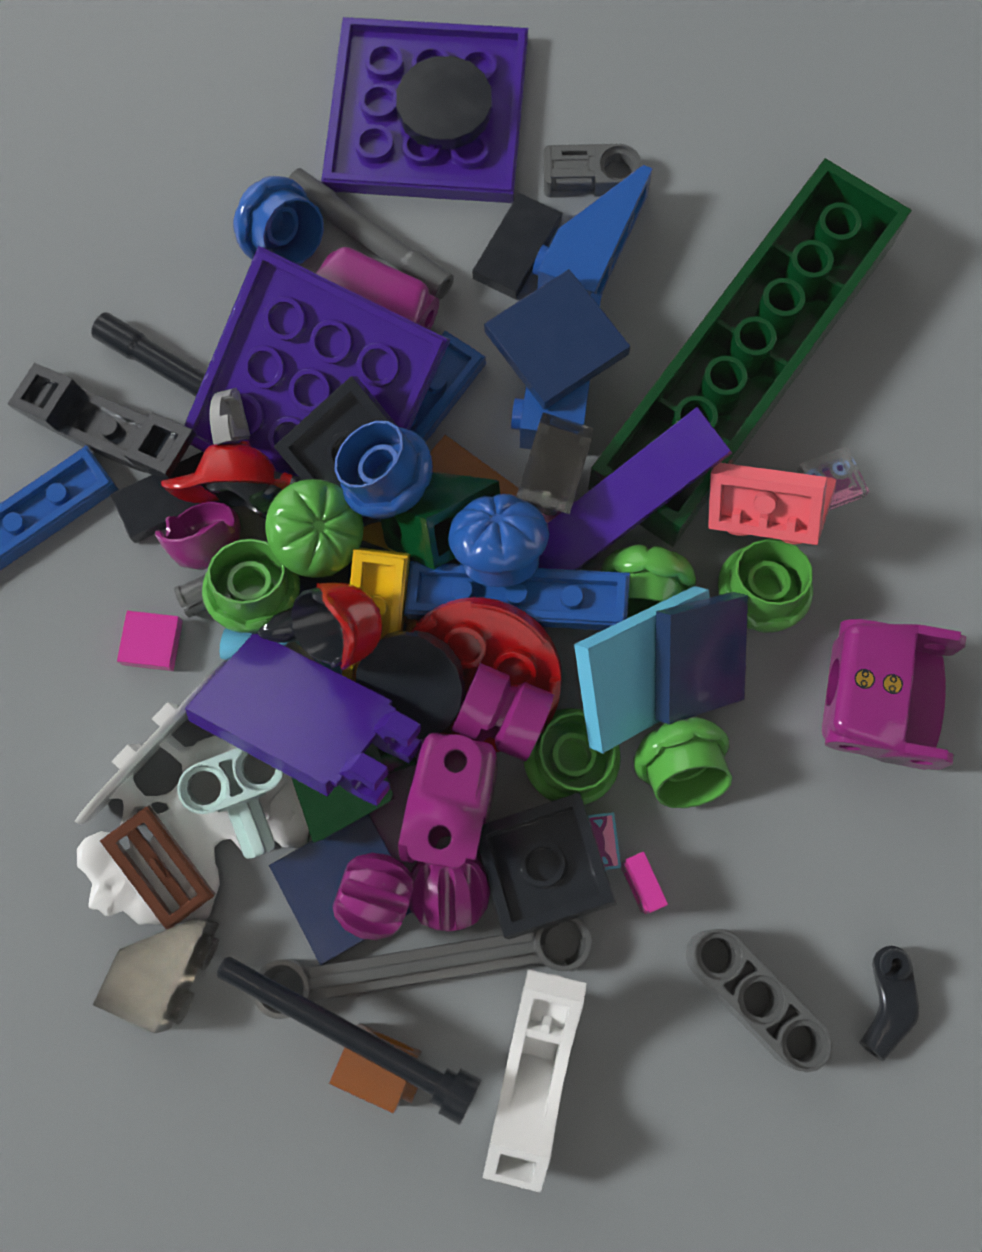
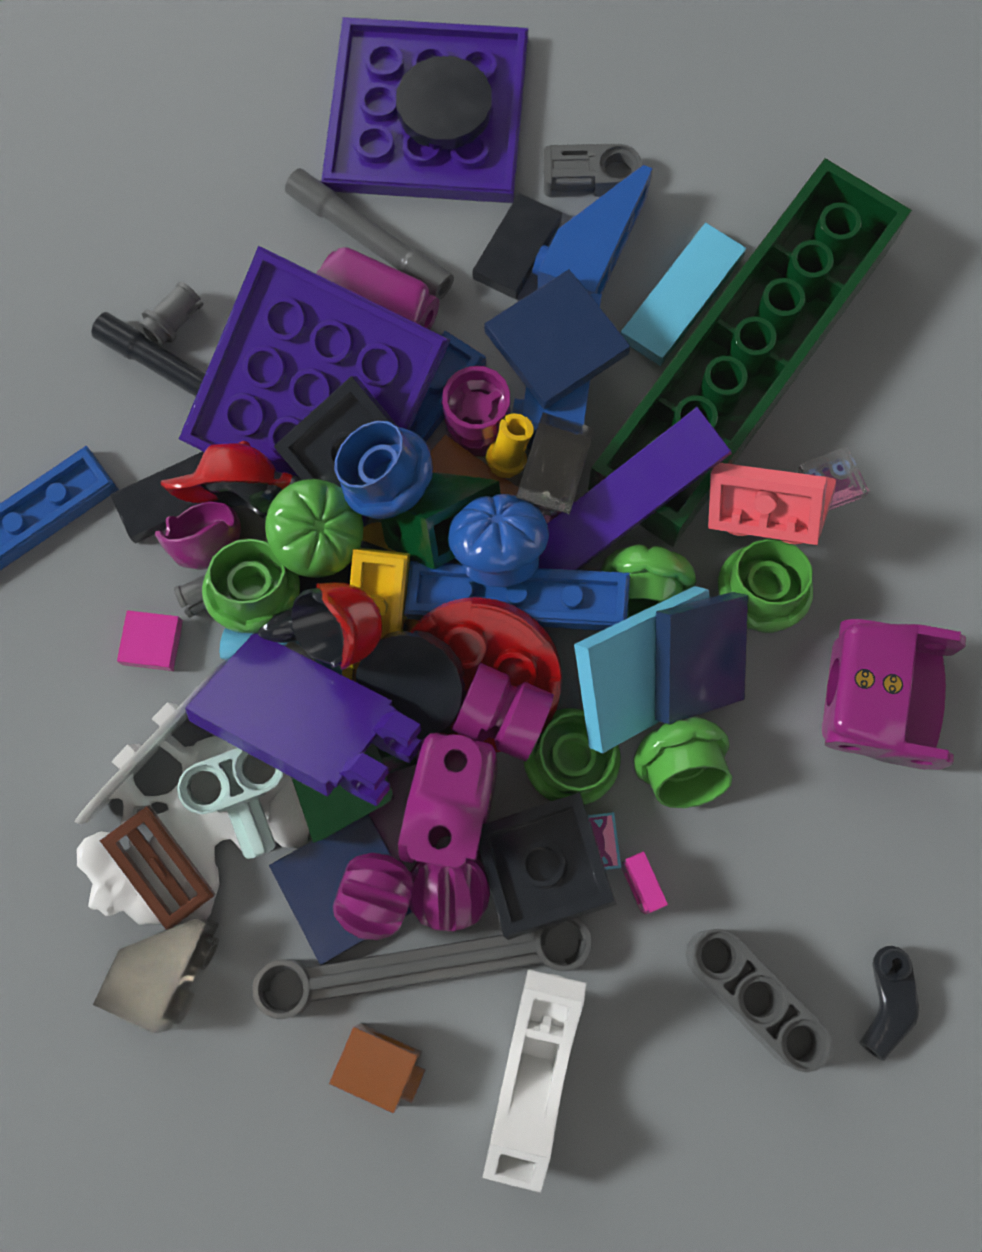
black slope [8,363,197,478] -> none
light grey tile [210,388,250,445] -> none
black piece [217,956,482,1125] -> none
blue piece [233,176,324,264] -> none
none -> dark grey pin [139,282,203,346]
none -> magenta wheel [442,366,510,457]
none -> yellow pin [486,413,534,478]
none -> medium azure tile [621,222,746,366]

